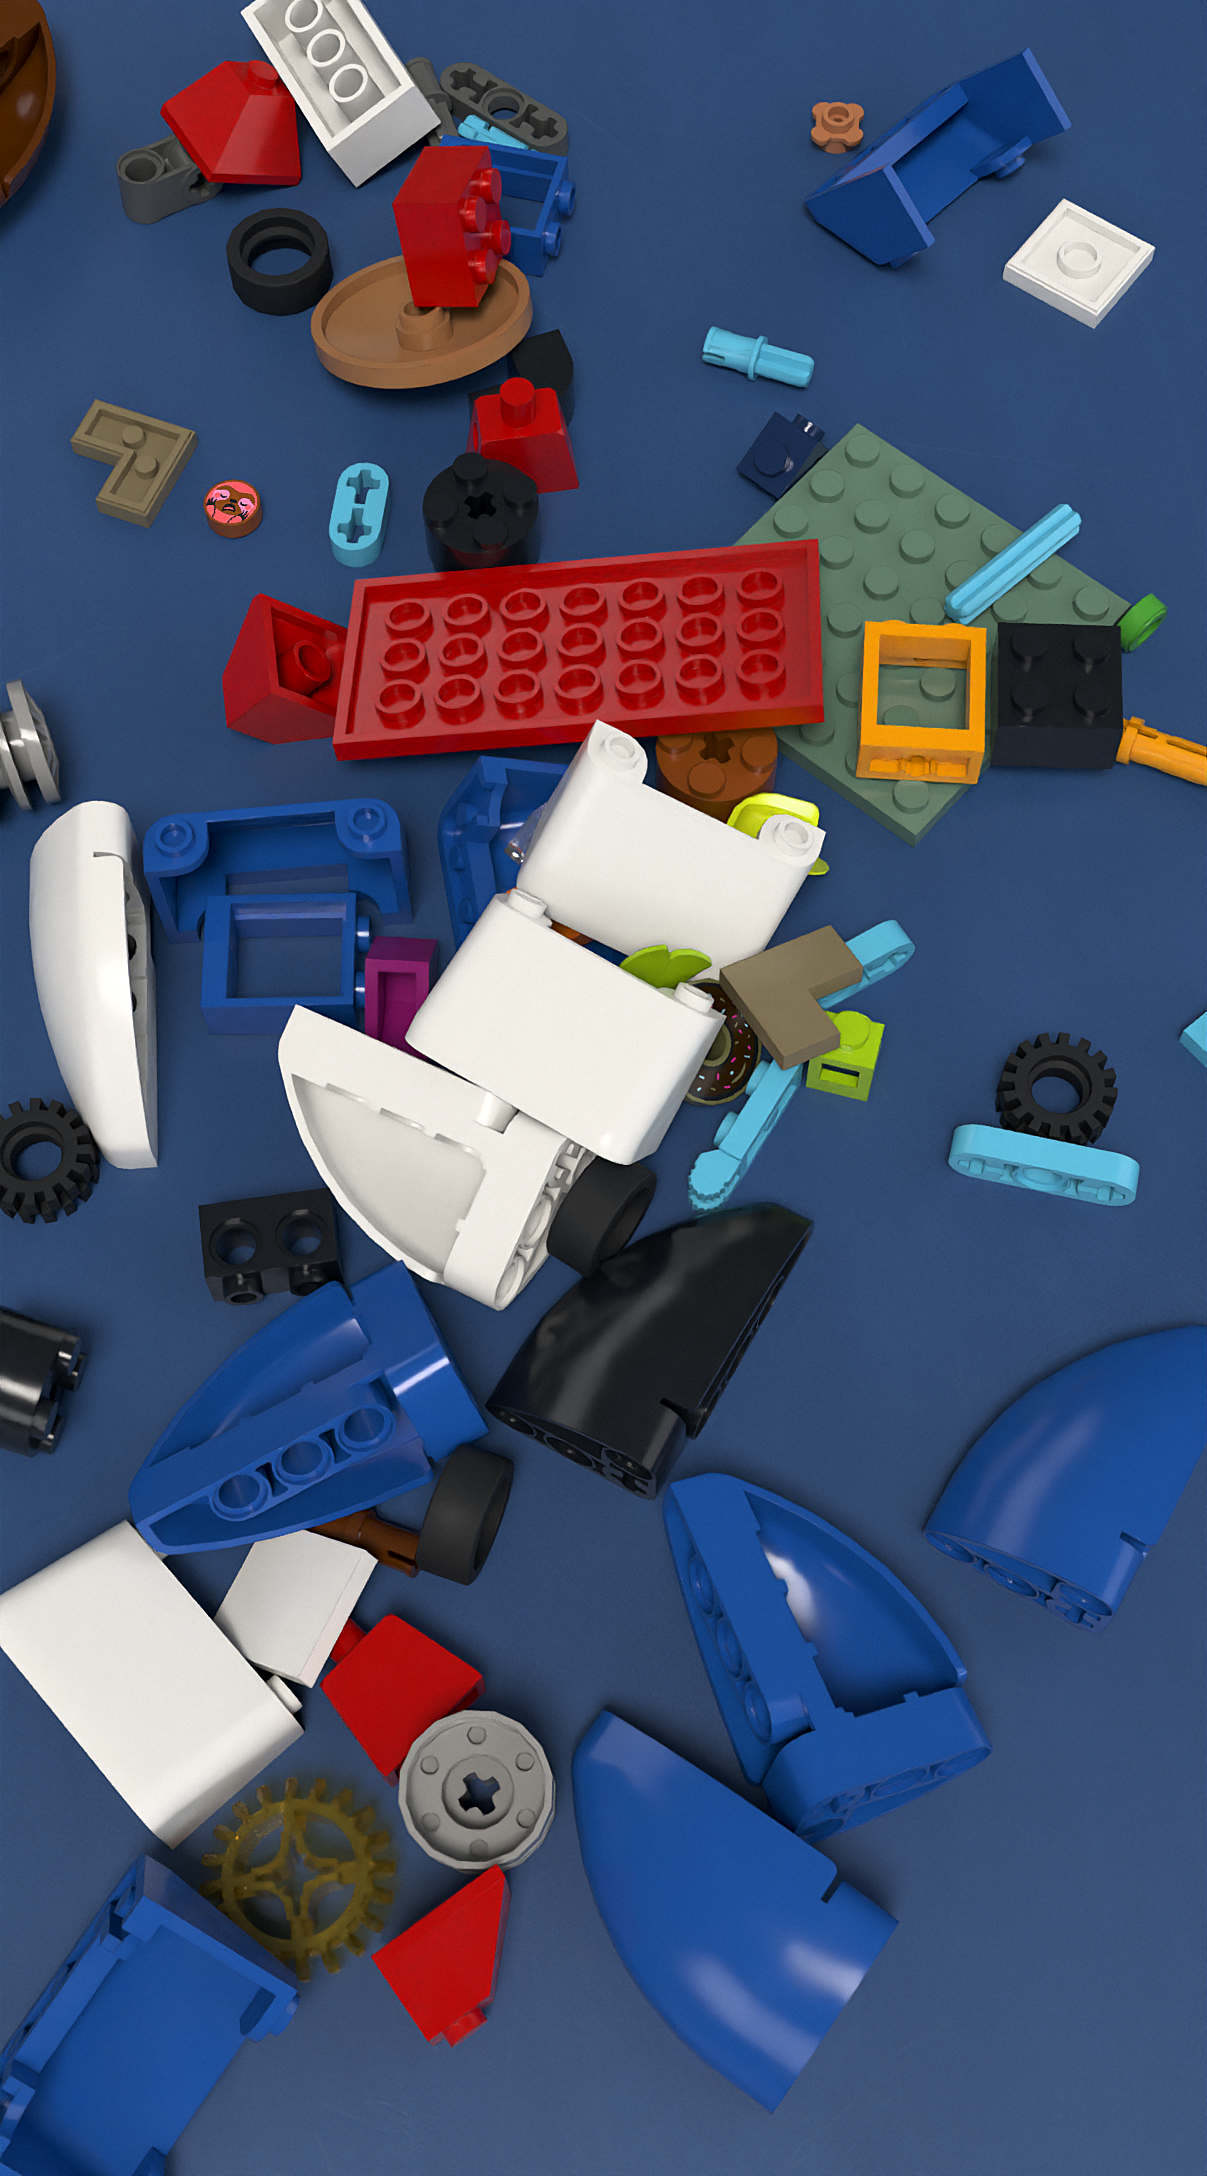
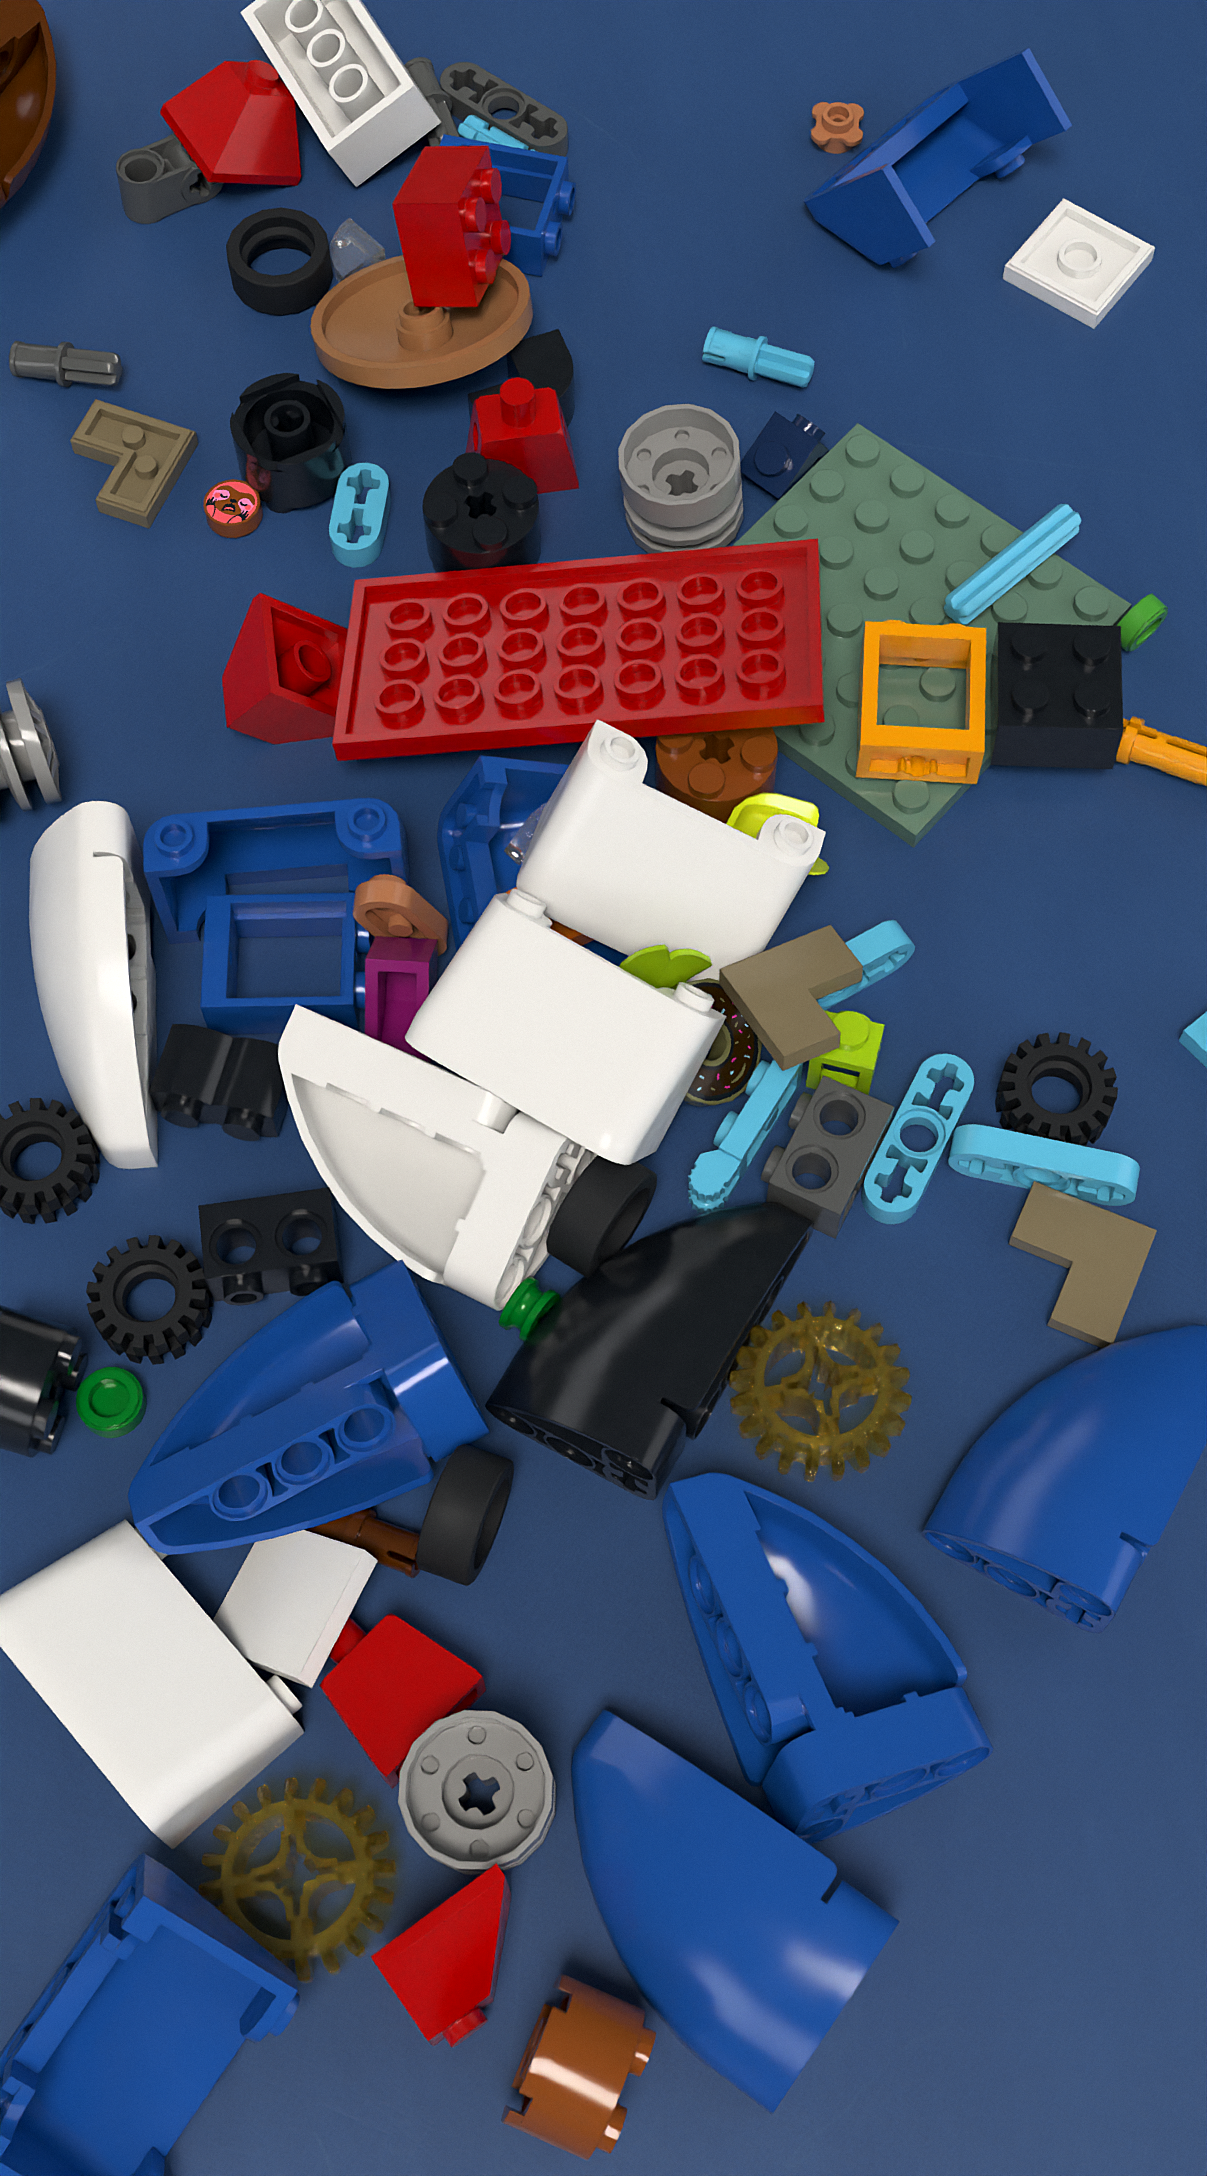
none -> dark grey axle [9,341,123,387]
none -> green tile [76,1367,147,1438]
none -> black tyre [86,1235,214,1365]
none -> black brick [149,1024,289,1141]
none -> black brick [230,373,352,514]
none -> clear tile [330,218,386,282]
none -> nougat plate [353,874,449,956]
none -> green bush [499,1276,560,1342]
none -> dark orange brick [501,1973,656,2160]
none -> light grey wheel [618,404,744,554]
none -> clear yellow gear [729,1300,912,1483]
none -> dark grey brick [761,1075,894,1239]
none -> medium azure beam [861,1054,974,1224]
none -> dark tan tile [1008,1181,1157,1348]

